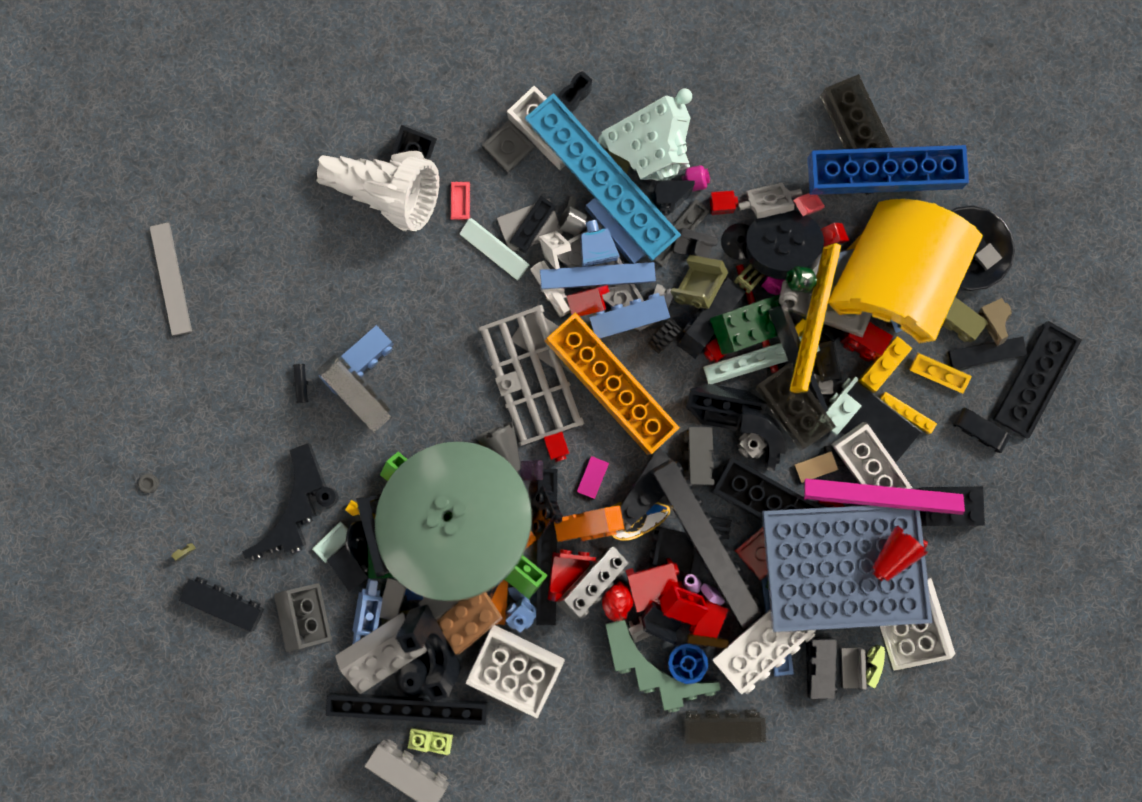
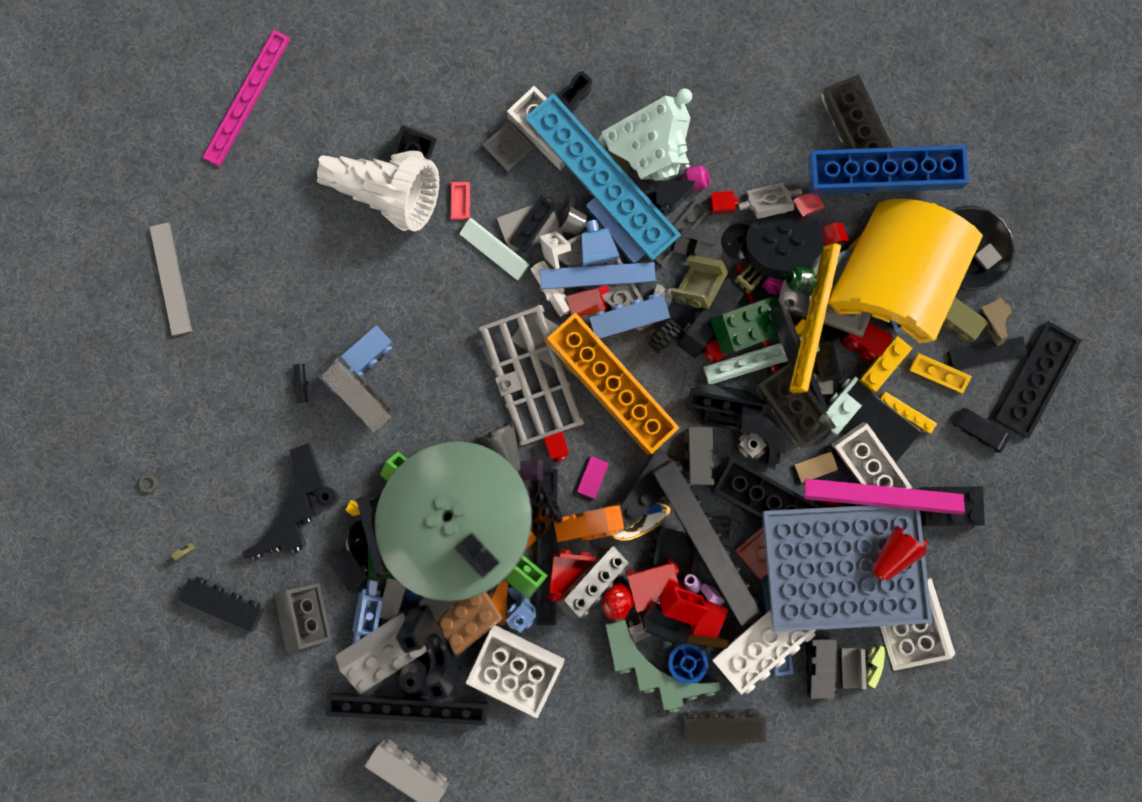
light aqua tile [312,522,348,563] -> none
yellowish green slope [408,728,453,755] -> none
none -> dark pink tile [202,30,291,167]
none -> black panel [454,532,500,578]

